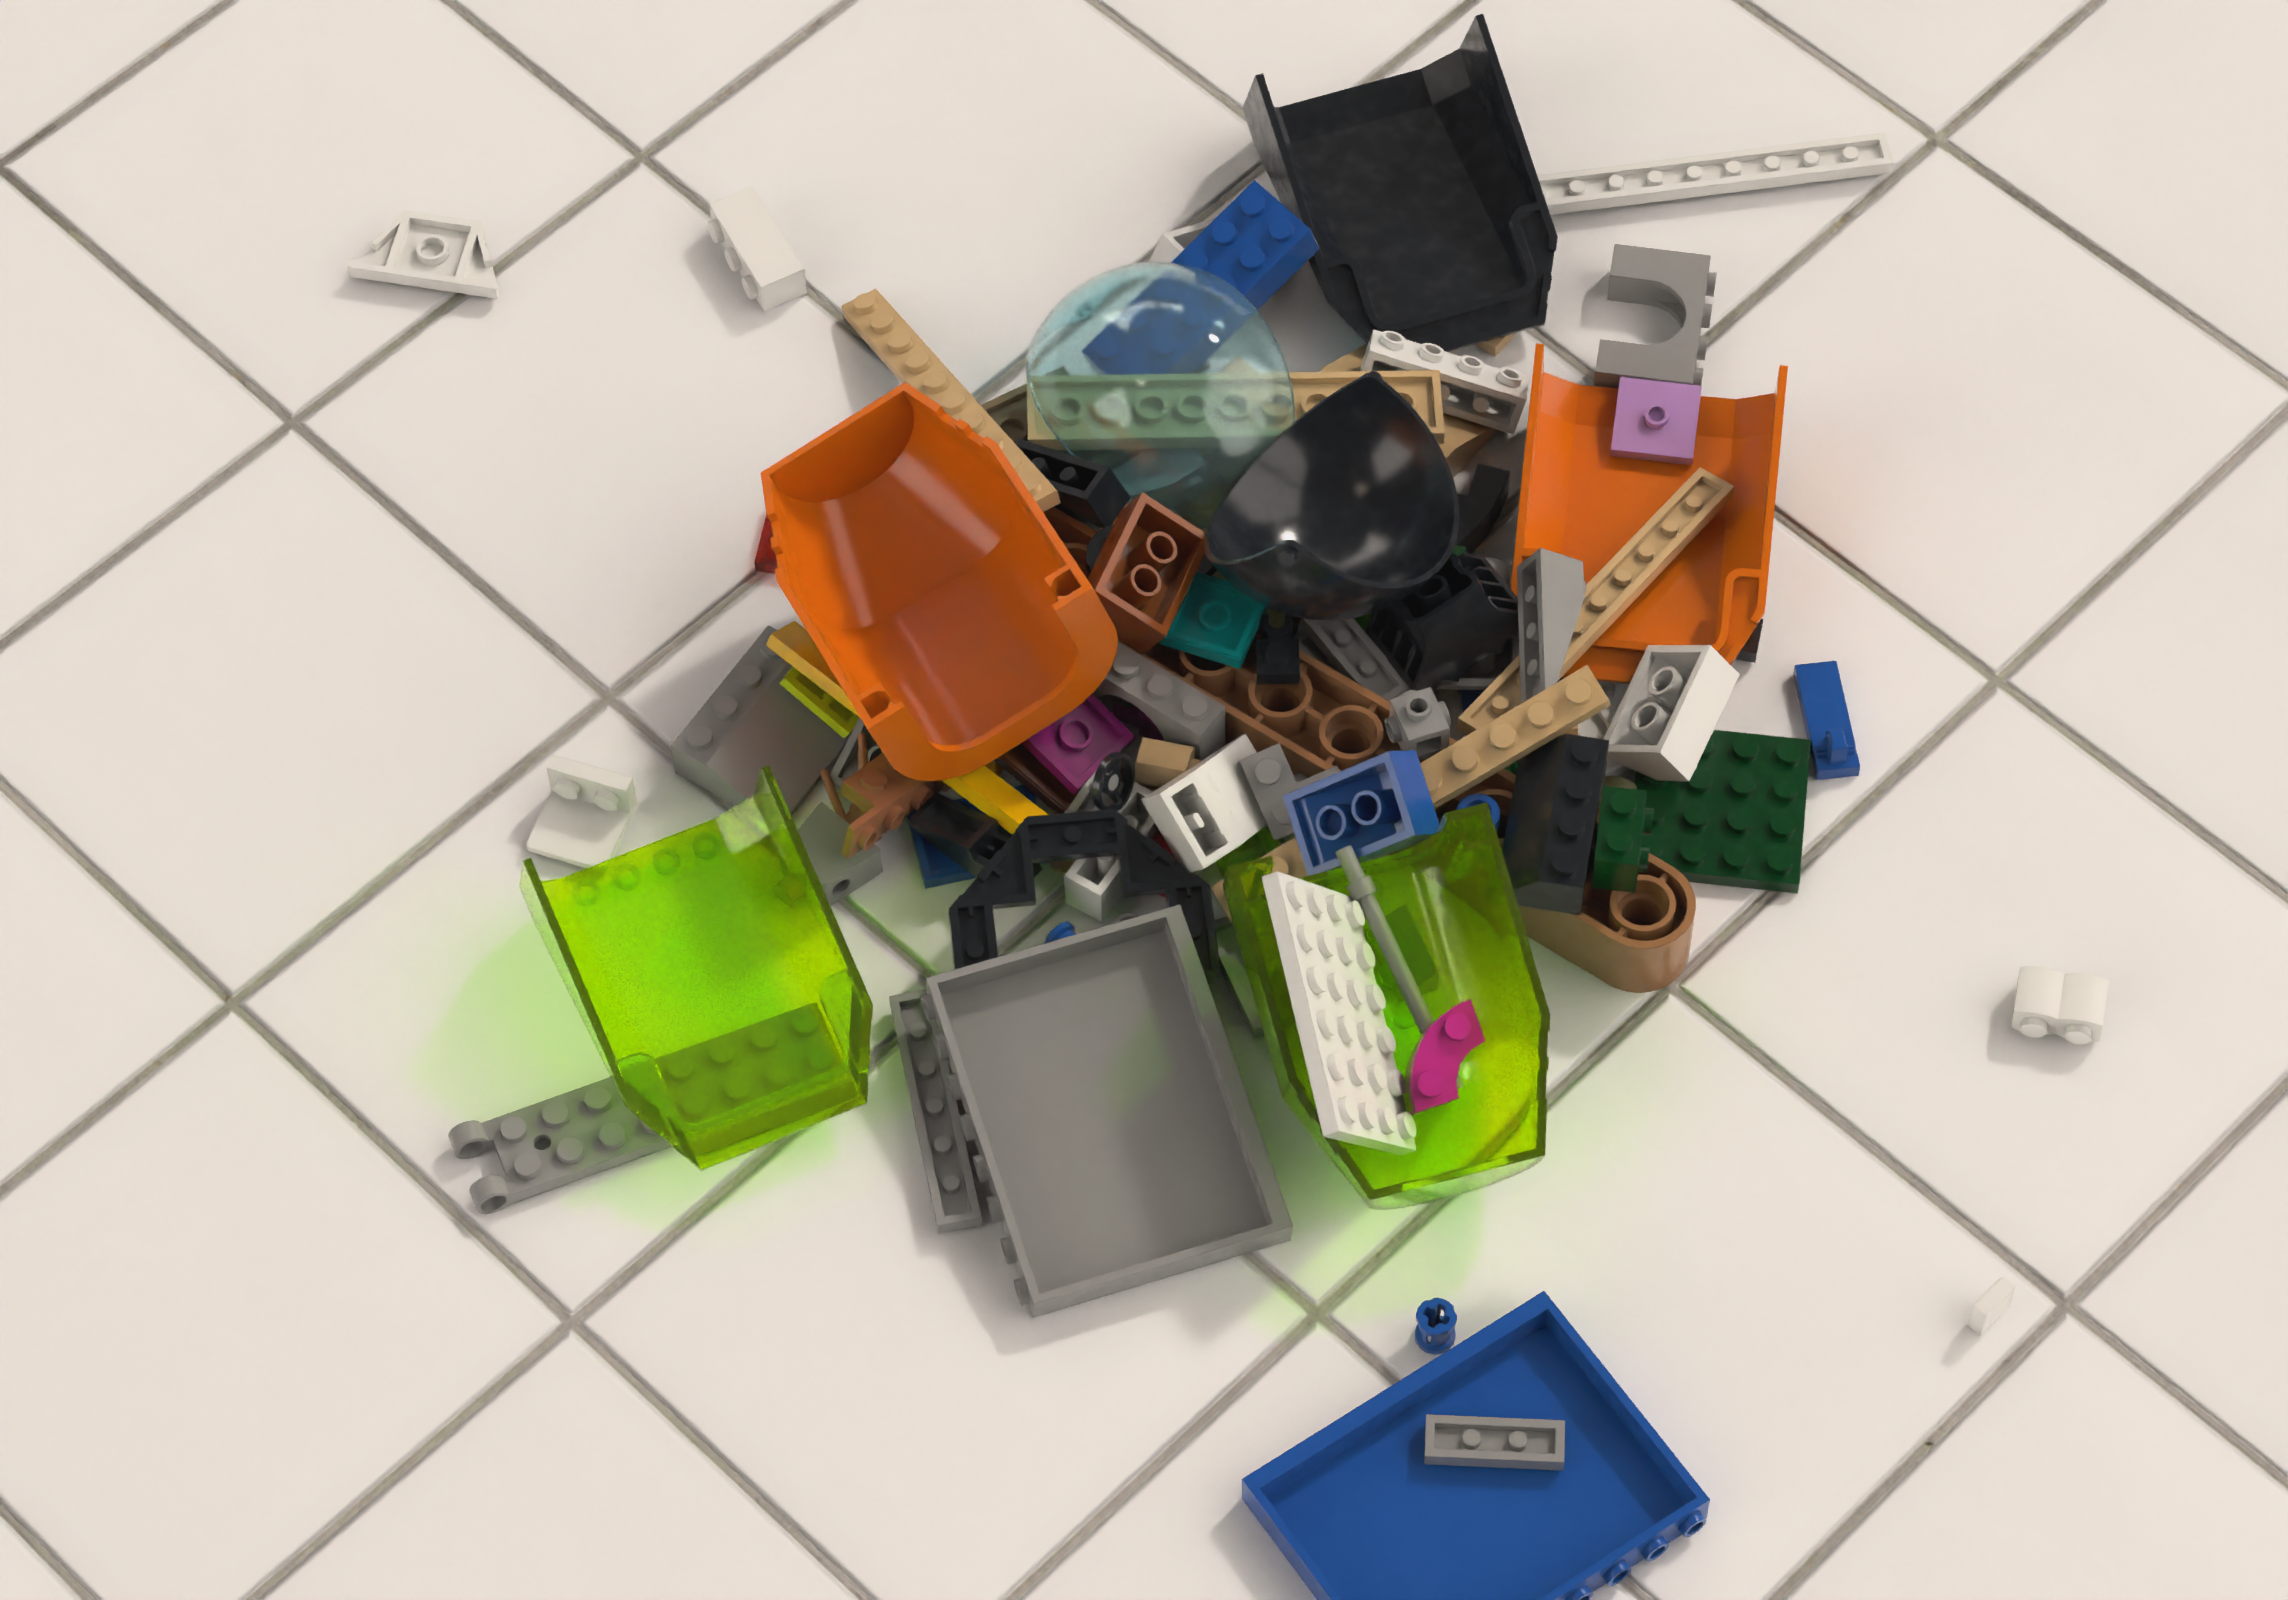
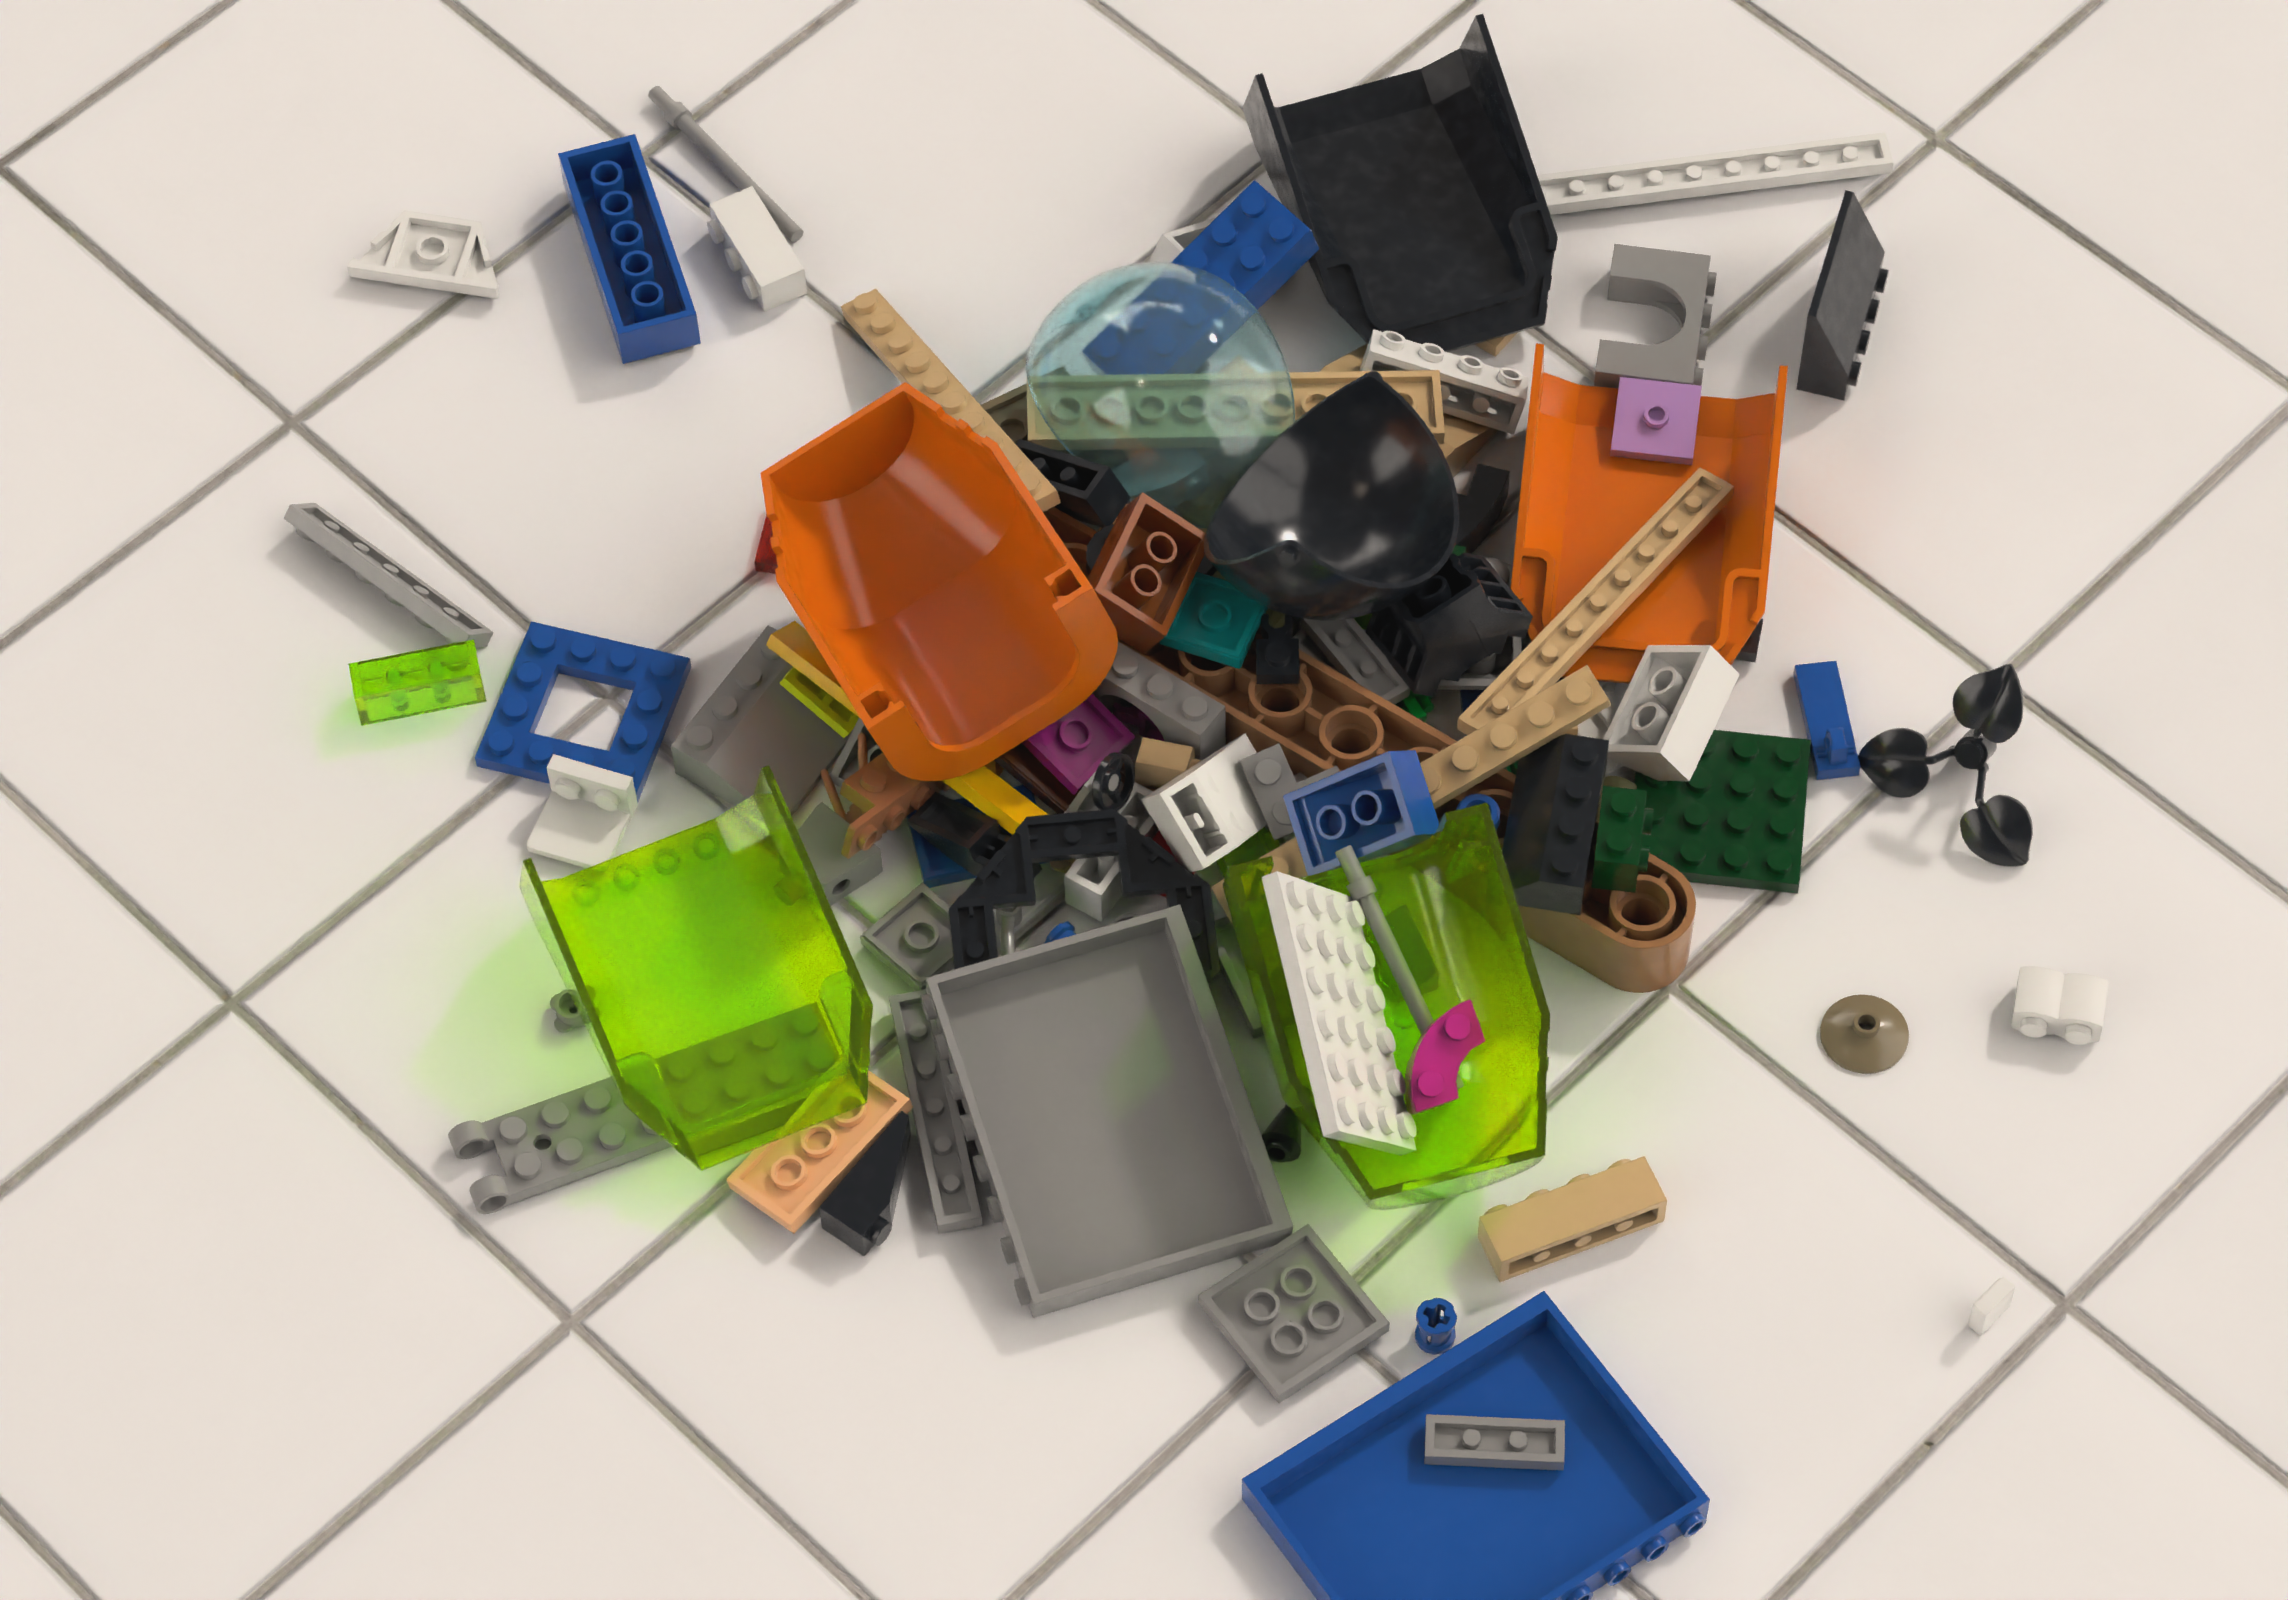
light grey brick [1385,687,1451,761] -> none
light grey slope [1517,548,1586,703] -> none
none -> light grey plate [284,503,494,651]
none -> clear neon green brick [348,639,487,726]
none -> blue plate [475,621,691,803]
none -> light grey plate [550,988,597,1033]
none -> blue brick [558,134,701,364]
none -> light grey bar [648,86,804,242]
none -> light nougat plate [726,1054,913,1234]
none -> black slope [819,1111,911,1256]
none -> light grey plate [860,882,954,991]
none -> light grey piece [996,907,1022,956]
none -> light grey plate [1198,1224,1390,1403]
none -> black cone [1261,1087,1307,1163]
none -> tan brick [1478,1156,1667,1282]
none -> slope [1796,190,1889,401]
none -> dark tan dish [1820,995,1909,1074]
none -> black plant [1858,664,2033,866]

